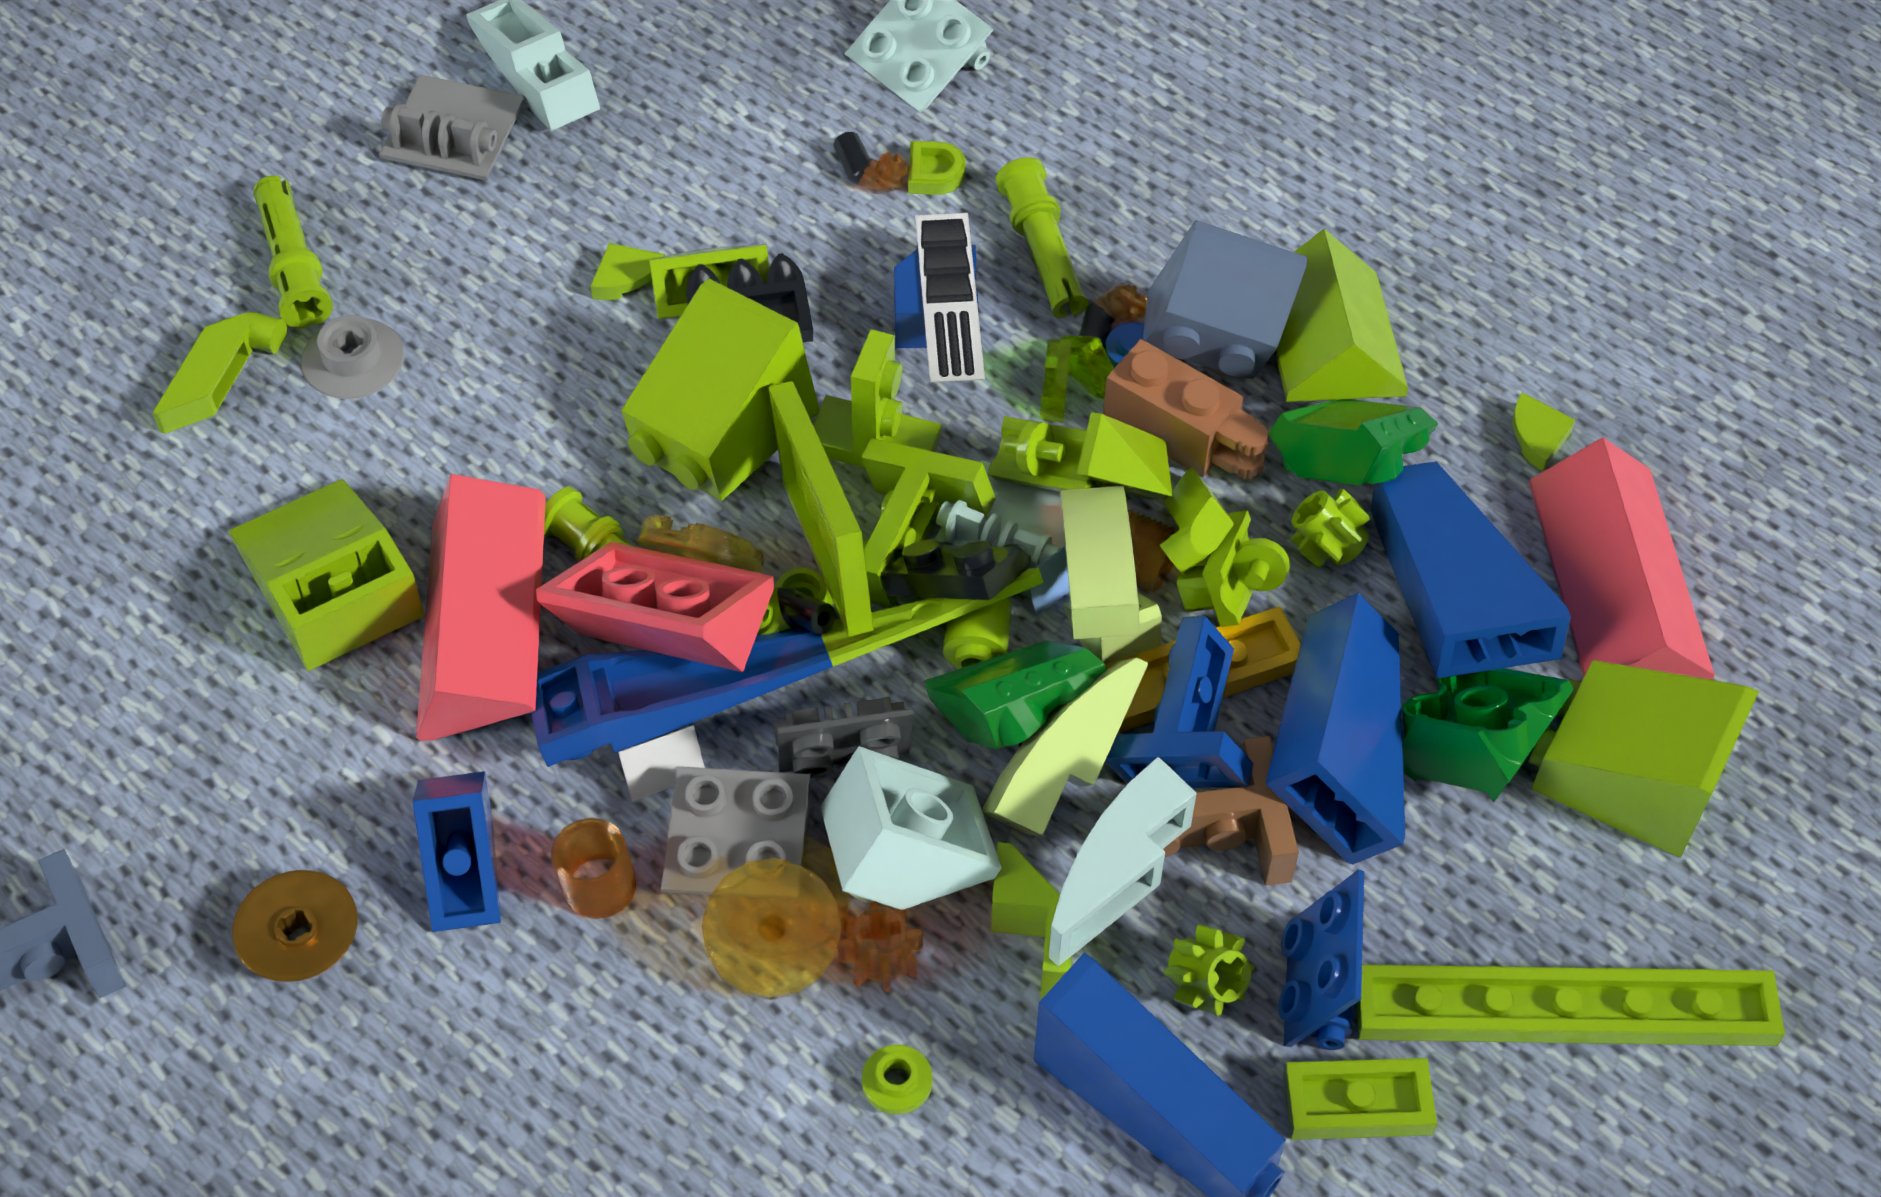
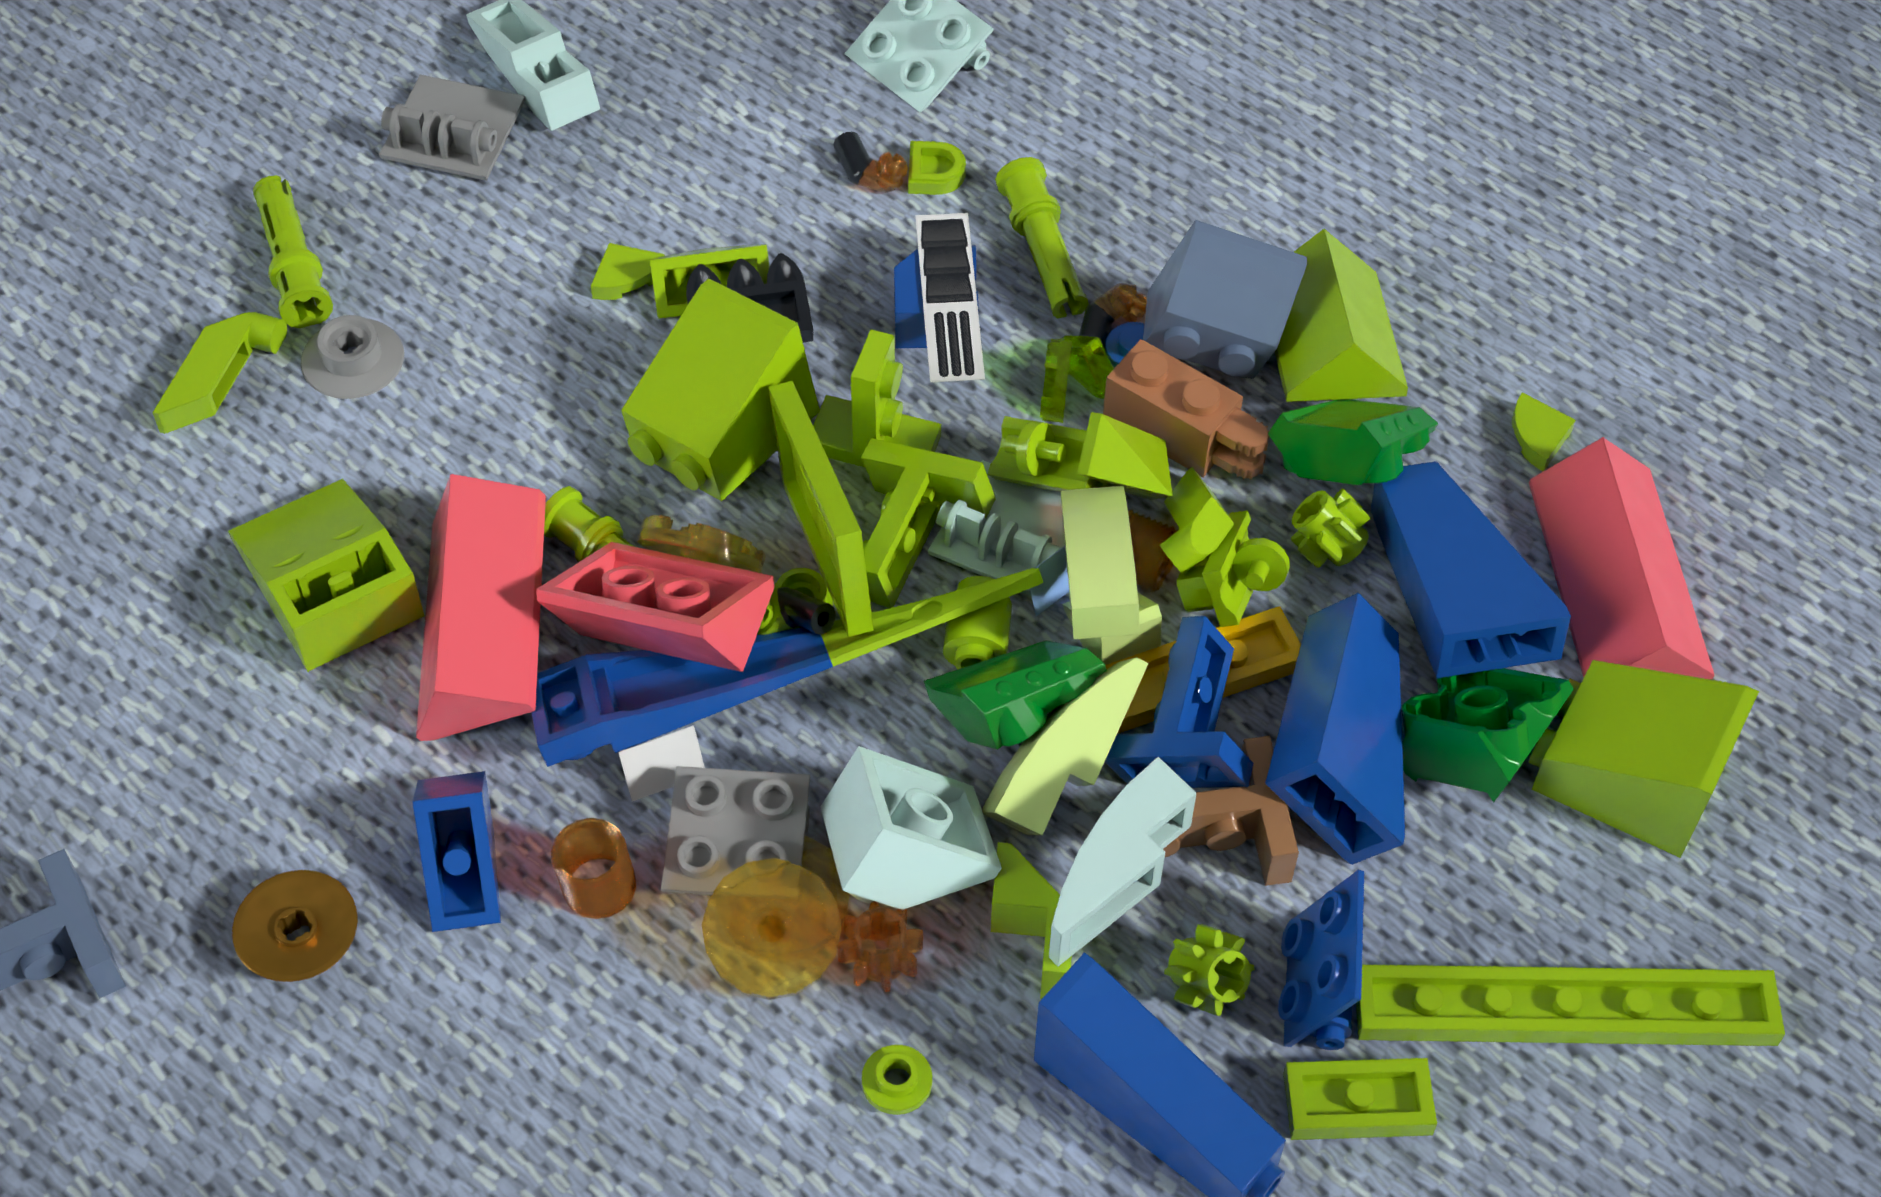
dark grey hinge [773,697,914,778] -> none
black plate [881,539,1031,600] -> none

